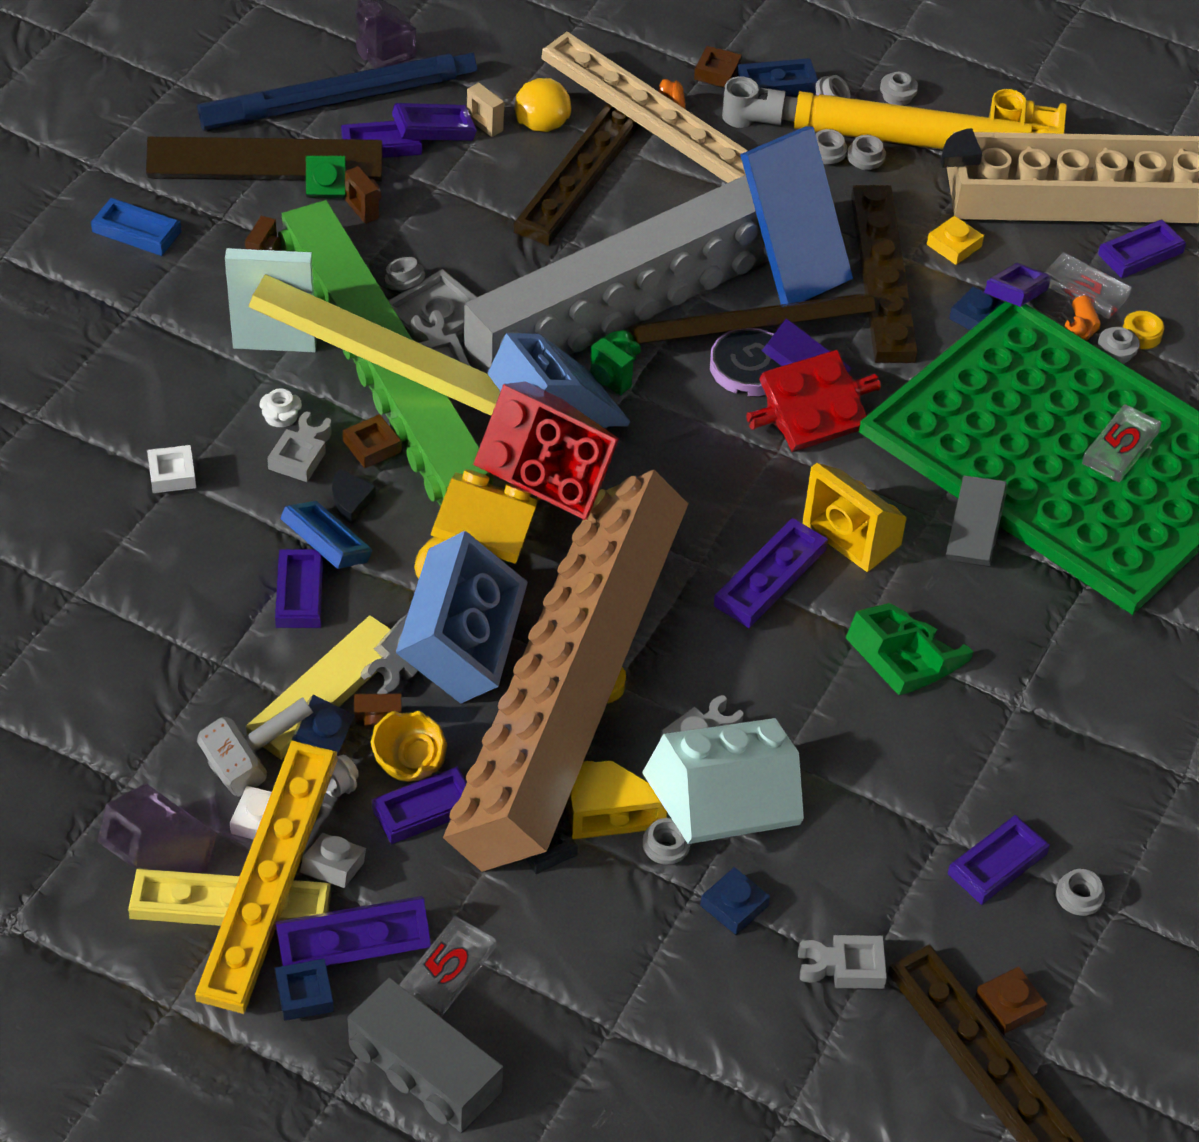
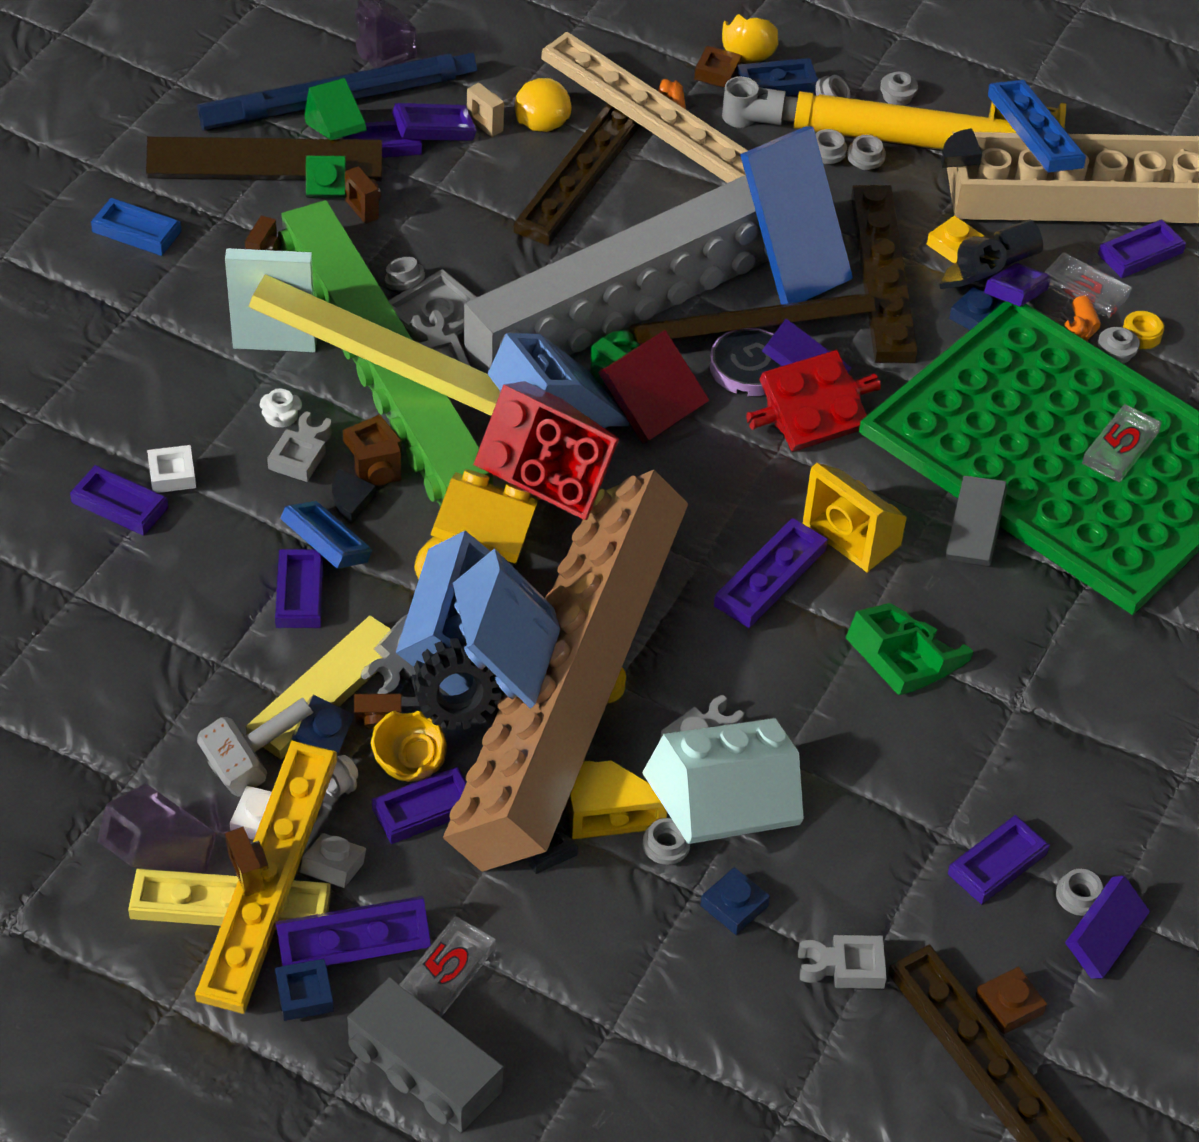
none -> dark purple tile [70,465,169,536]
none -> reddish brown plate [225,826,269,896]
none -> green slope [304,78,367,140]
none -> reddish brown plate [354,440,401,486]
none -> black tyre [412,638,501,730]
none -> medium blue slope [453,548,560,708]
none -> dark red tile [598,330,709,444]
none -> yellow hair [722,14,778,64]
none -> black panel [939,219,1043,289]
none -> blue tile [988,80,1086,173]
none -> dark purple tile [1065,875,1150,979]

